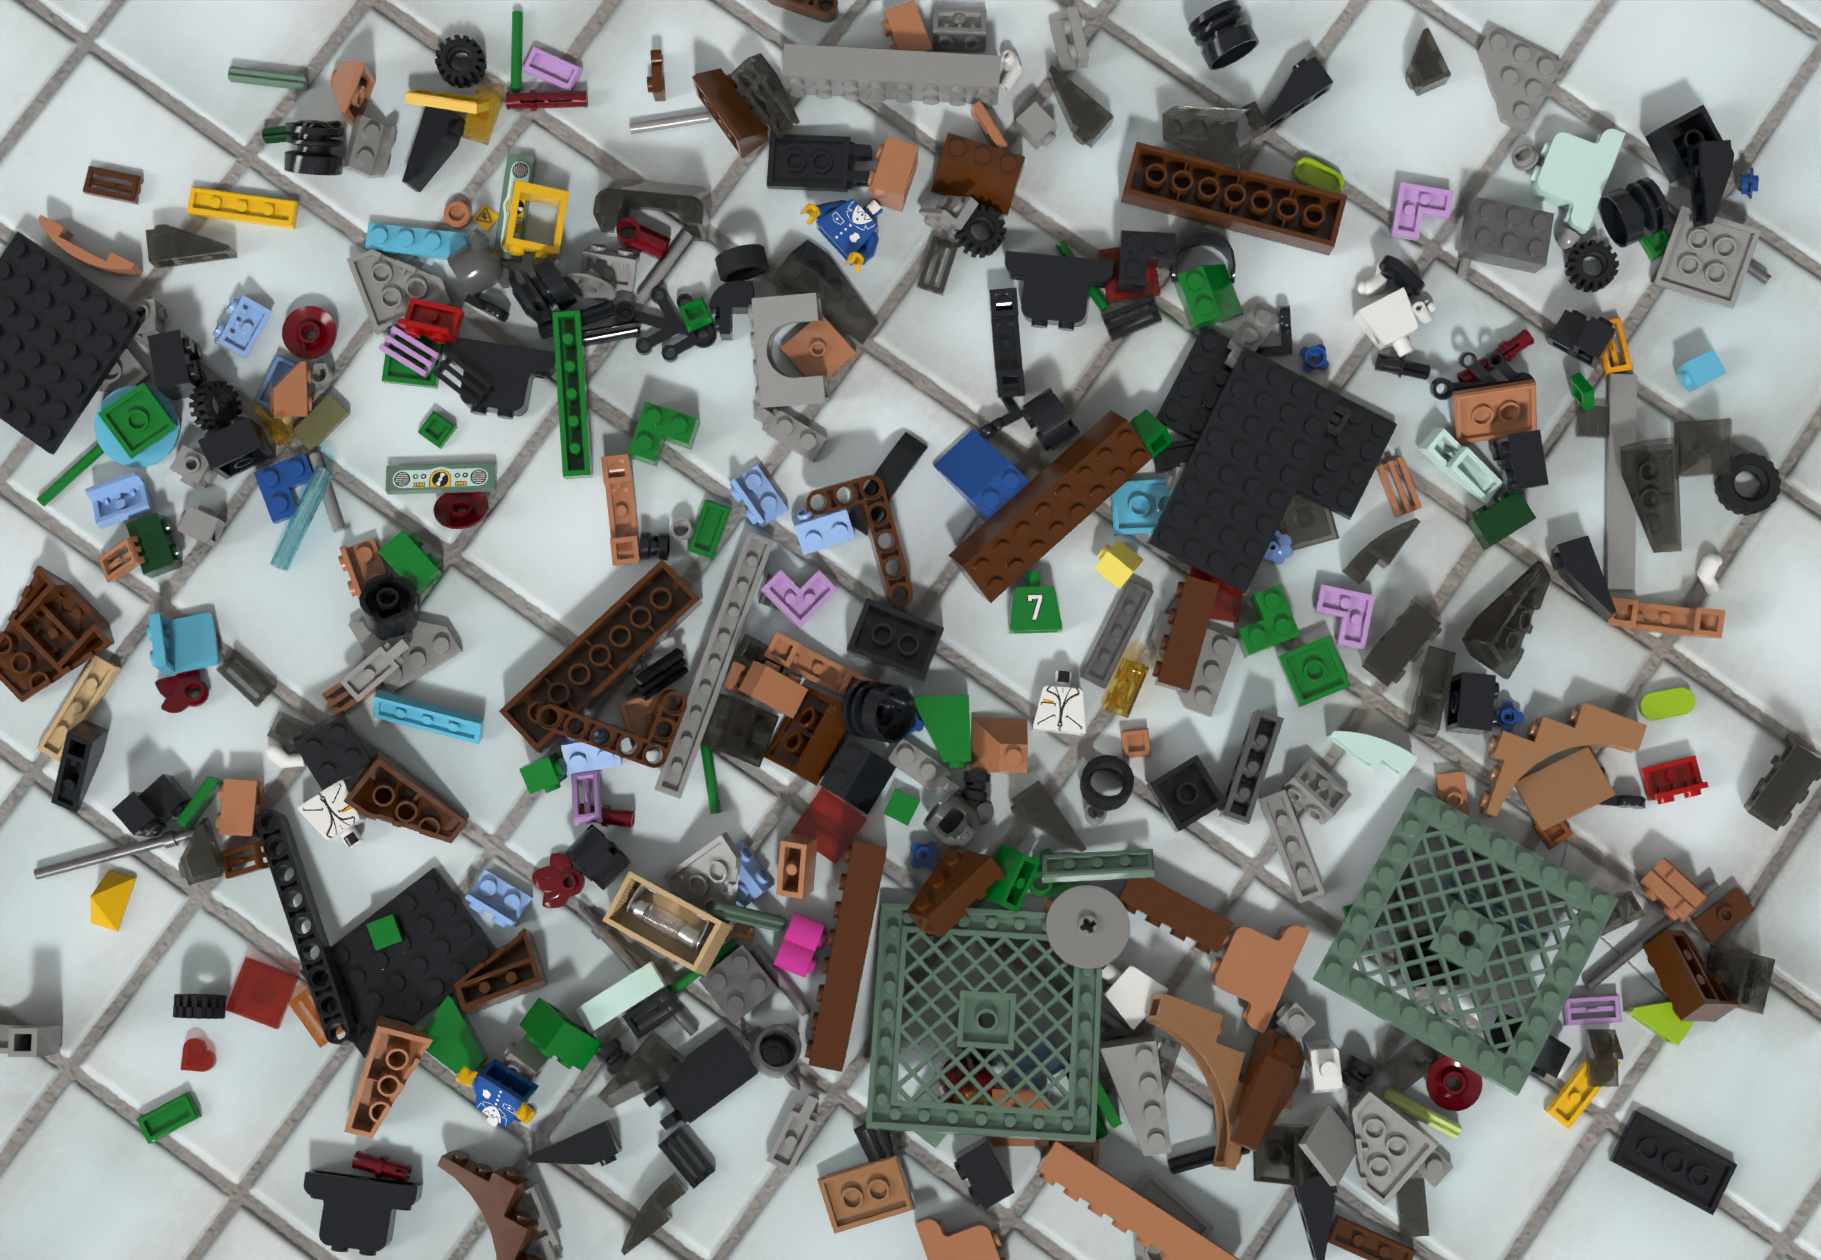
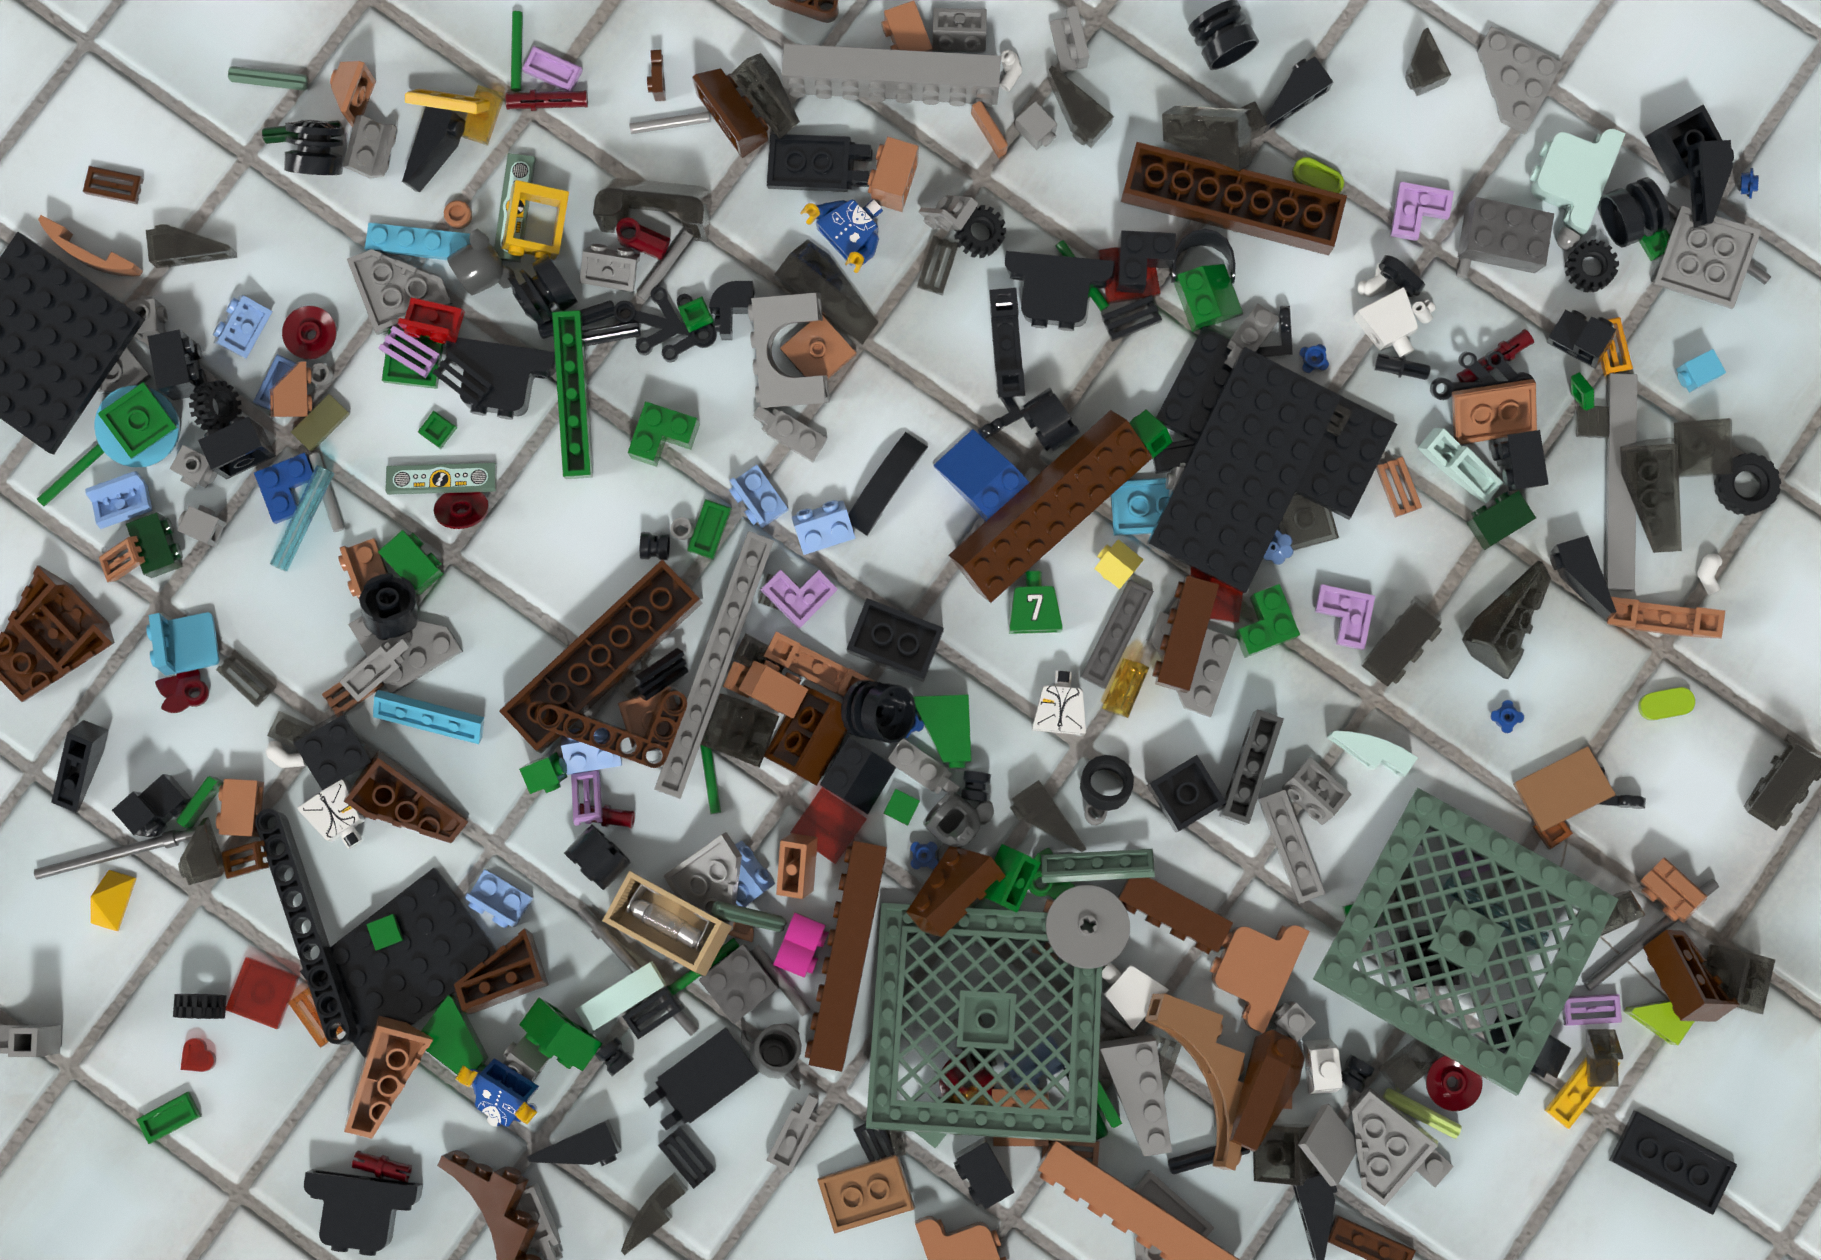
tan tile [37,654,121,762] -> none
yellow tile [187,186,300,229] -> none
clear yellow plate [254,403,295,447] -> none
black tyre [435,35,487,88] -> none
black piece [464,292,510,322] -> none
yellow sticker [472,205,499,231] -> none
dark red plate [532,853,585,908] -> none
light grey dish [563,270,616,301] -> none
clear smoke slope [597,1031,685,1108] -> none
nougat slope [601,454,641,566] -> none
black tyre [715,244,769,282] -> none
reddish brown beam [803,475,913,606] -> none
reddish brown slope [931,132,1025,216] -> none
nougat slope [971,717,1028,774] -> none
nougat tile [1120,728,1151,759] -> none
green plate [1277,635,1351,707] -> none
clear smoke slope [1341,518,1421,584] -> none
clear smoke tile [1396,1177,1429,1238] -> none
clear smoke slope [1407,646,1456,738] -> none
nougat plate [1435,772,1469,816] -> none
black brick [1446,672,1499,735] -> none
medium nougat arch [1479,702,1647,817] -> none
light grey plate [1512,144,1539,171] -> none
red bracket [1639,756,1709,805] -> none
reddish brown plate [1691,887,1755,943] -> none

